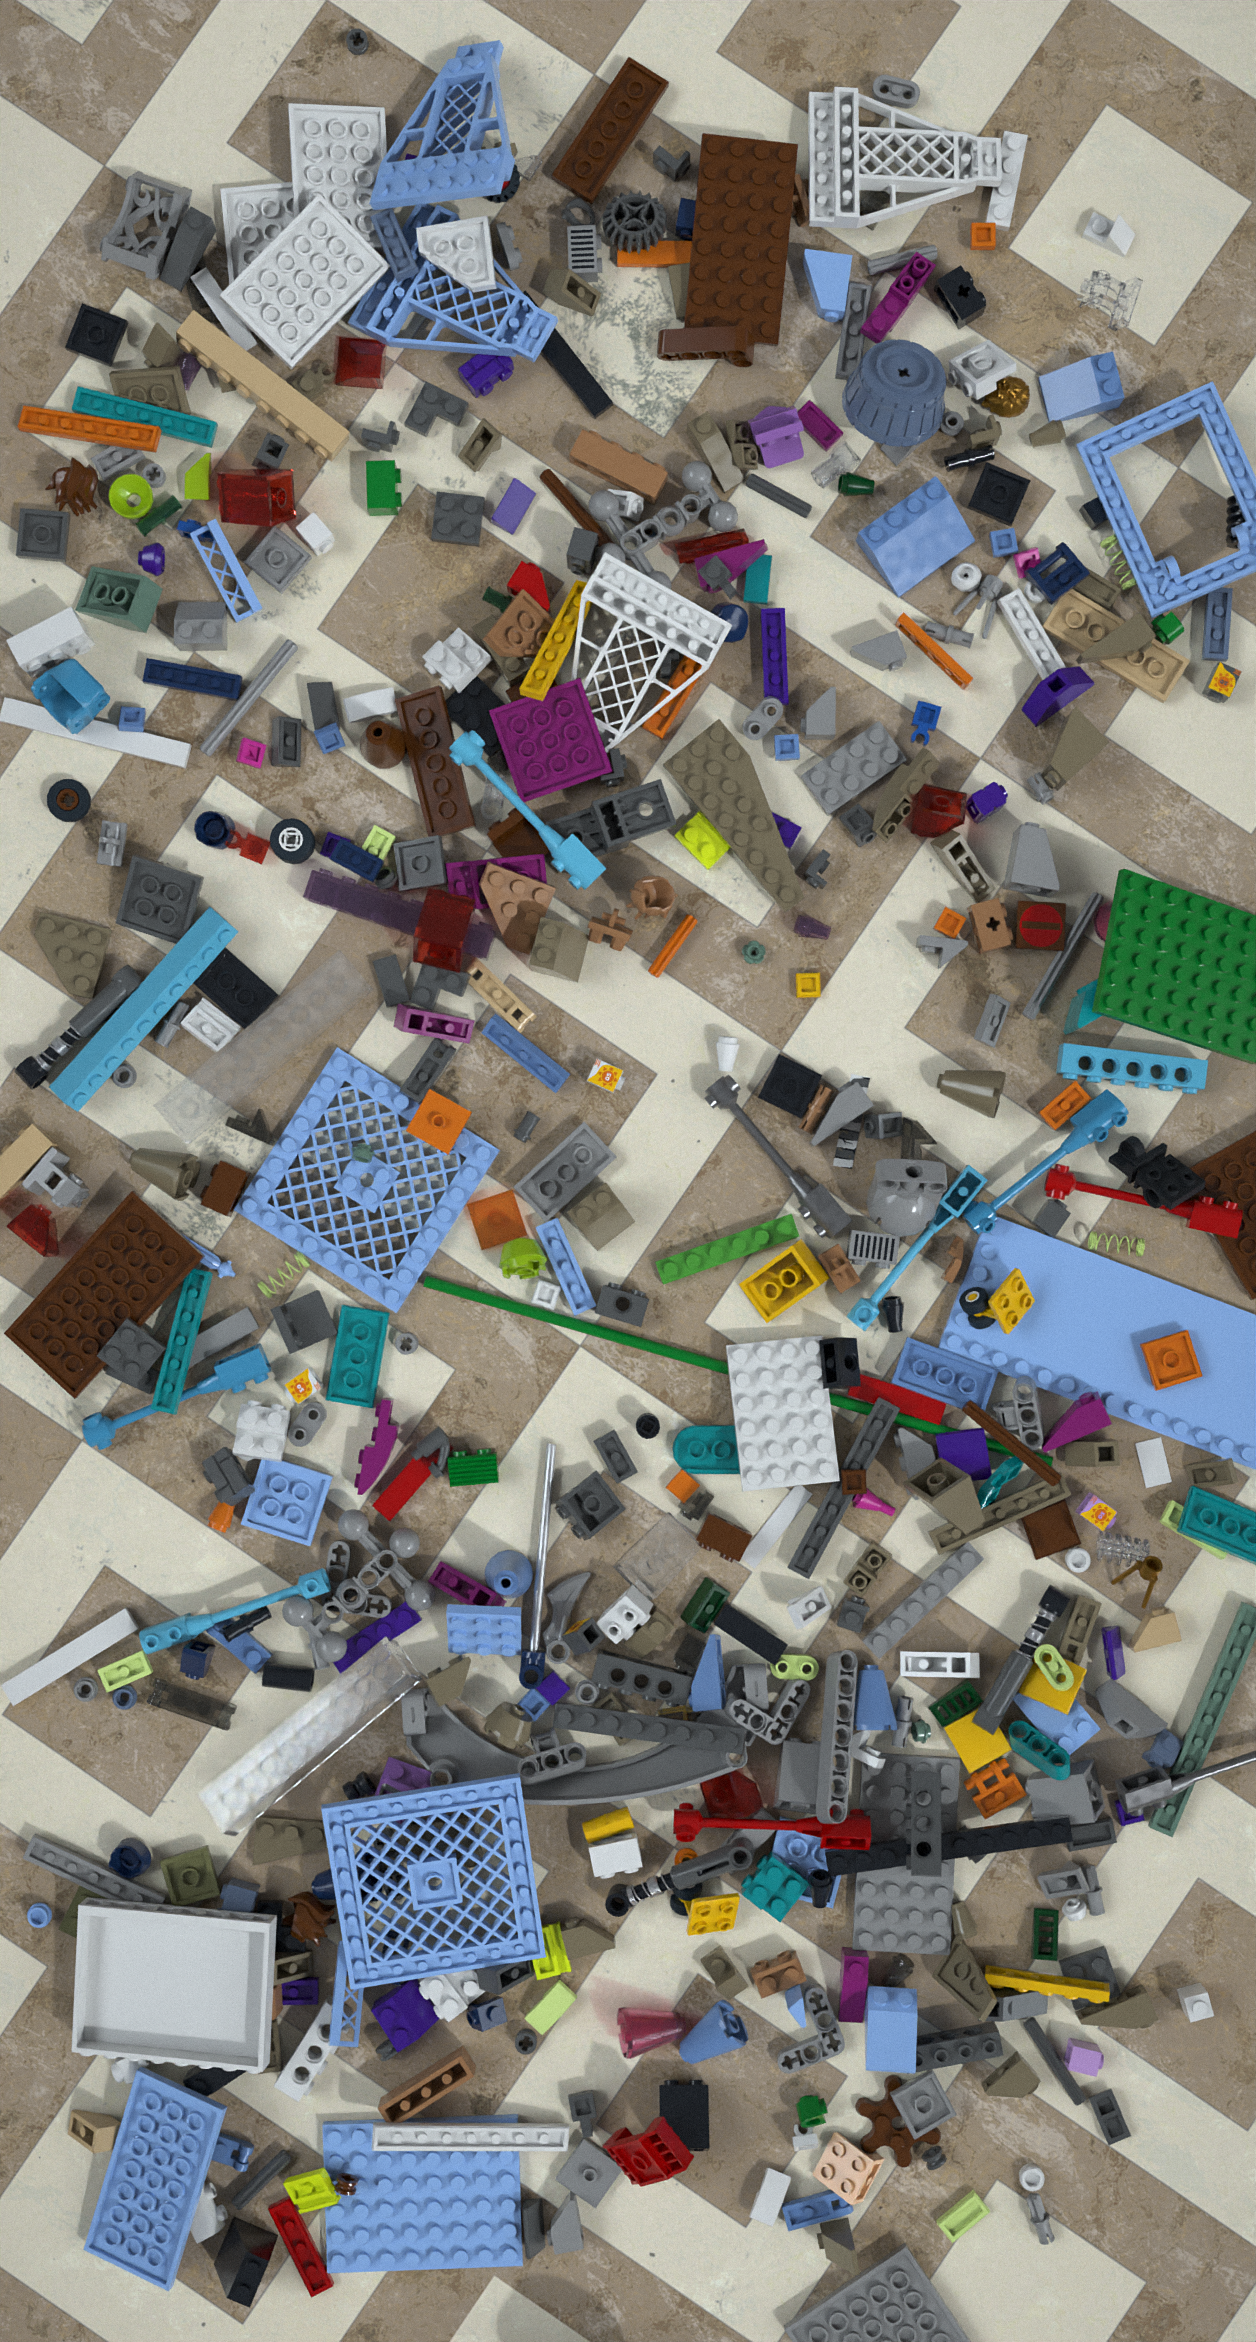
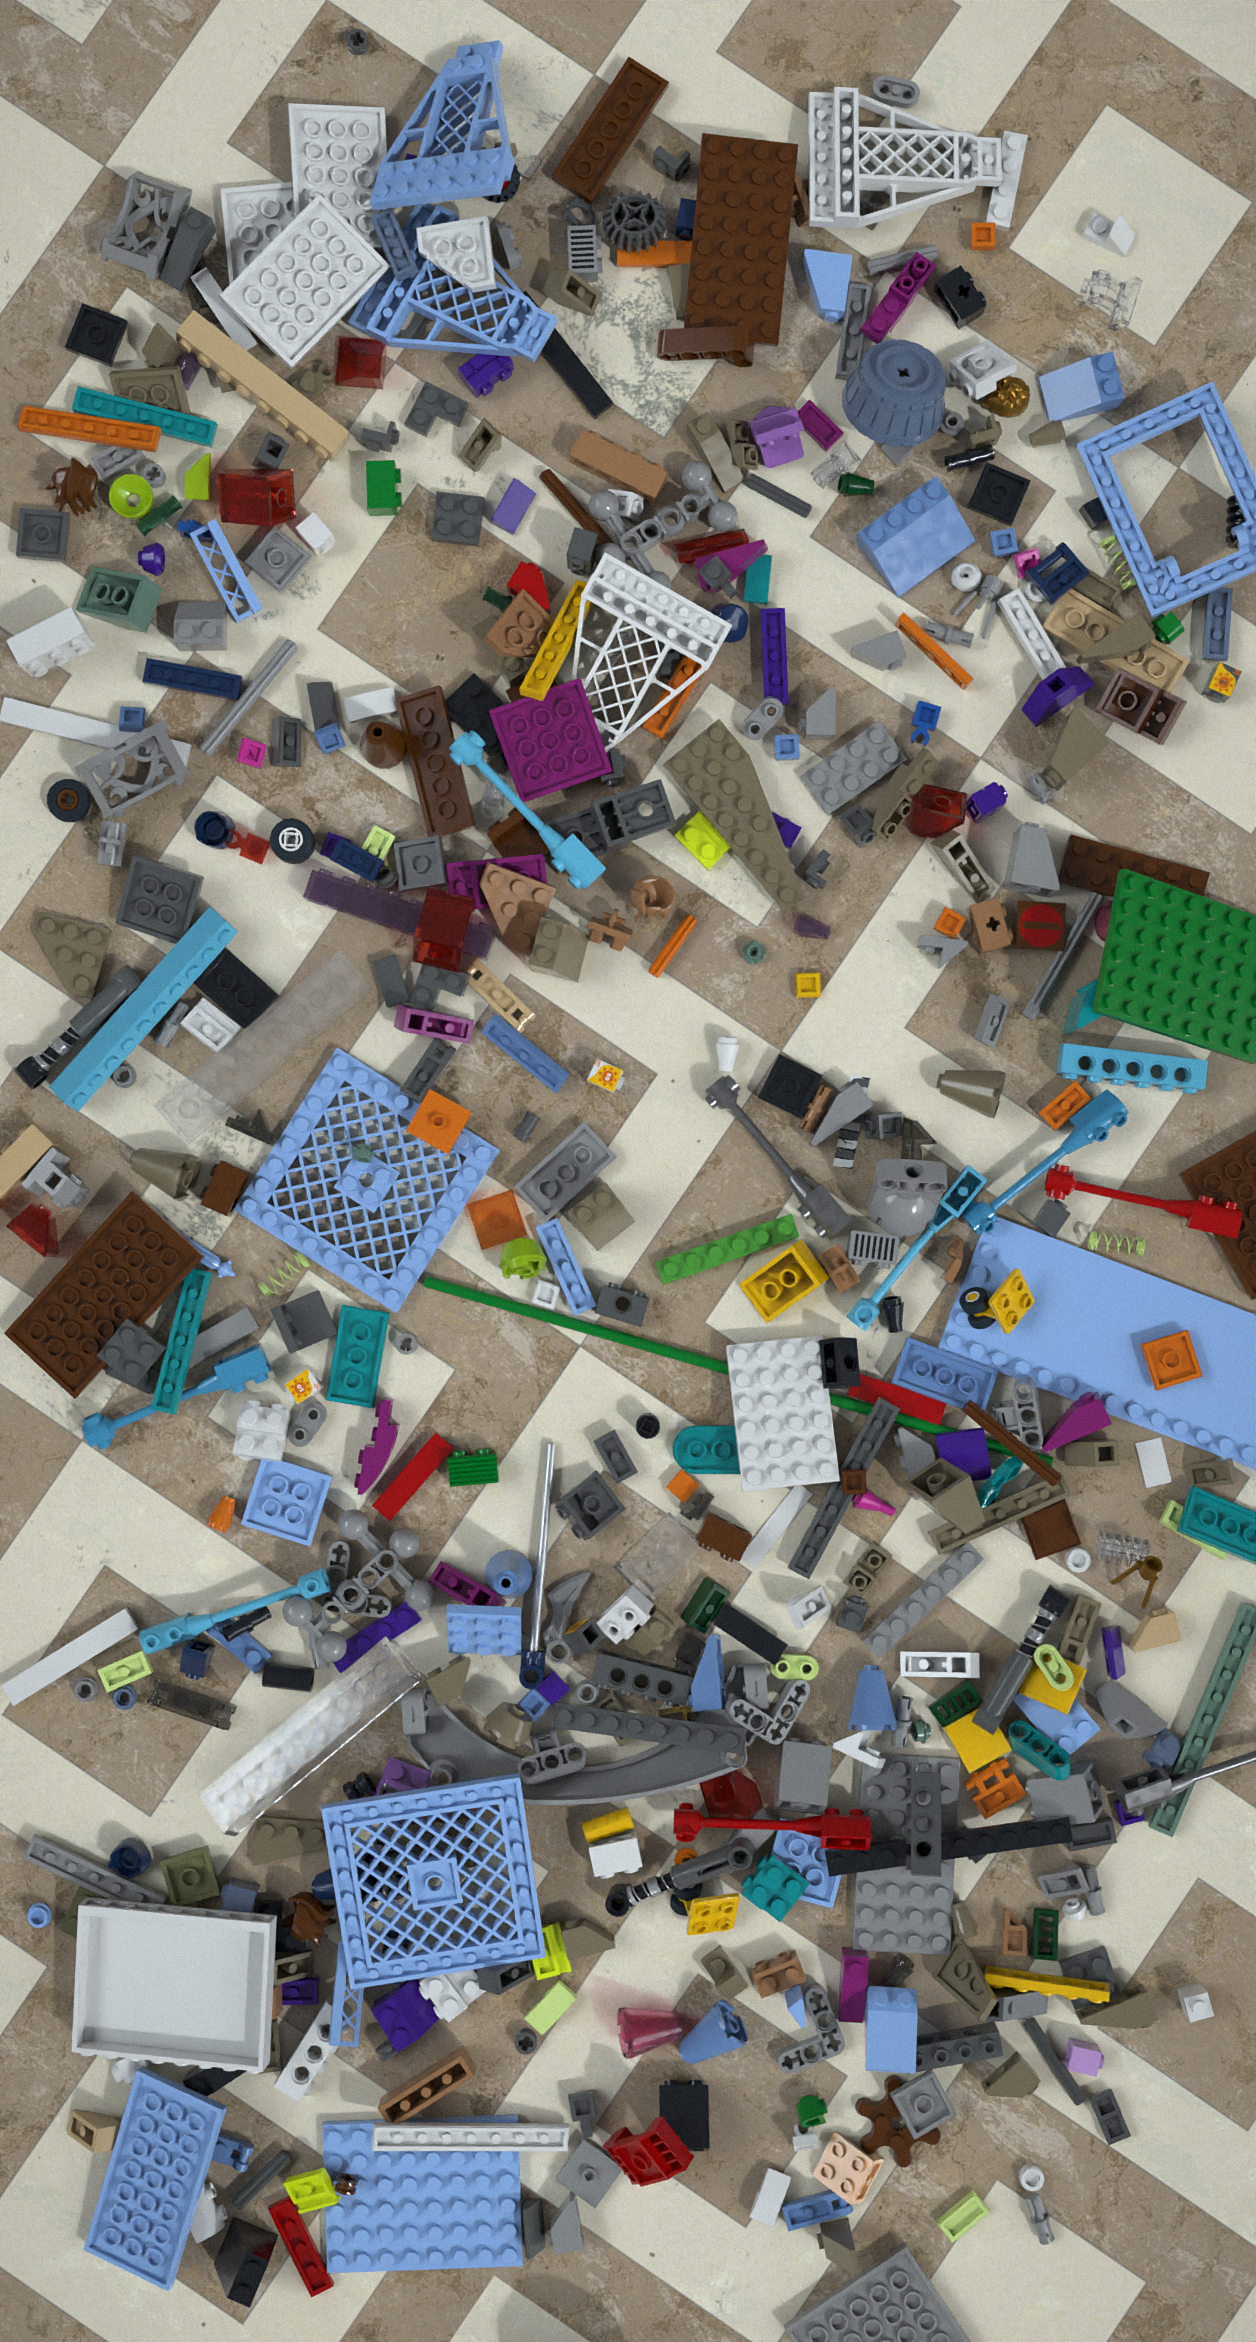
dark azure piece [31,658,110,734] -> none
dark grey brick [202,1447,255,1506] -> none
dark grey plant [411,1426,450,1479] -> none
white plate [422,627,493,693] -> none
dark blue bracket [466,1996,508,2032] -> none
black cone [808,1869,832,1908] -> none
light grey beam [816,1650,858,1824] -> none
dark grey bush [922,2146,947,2170] -> none
brick [1075,1492,1117,1532] -> none
black plate [1108,1136,1206,1210] -> none
none -> light grey fence [74,720,192,819]
none -> medium nougat slope [1001,1908,1028,1957]
none -> reddish brown plate [1058,835,1210,898]
none -> reddish brown slope [1095,667,1187,745]

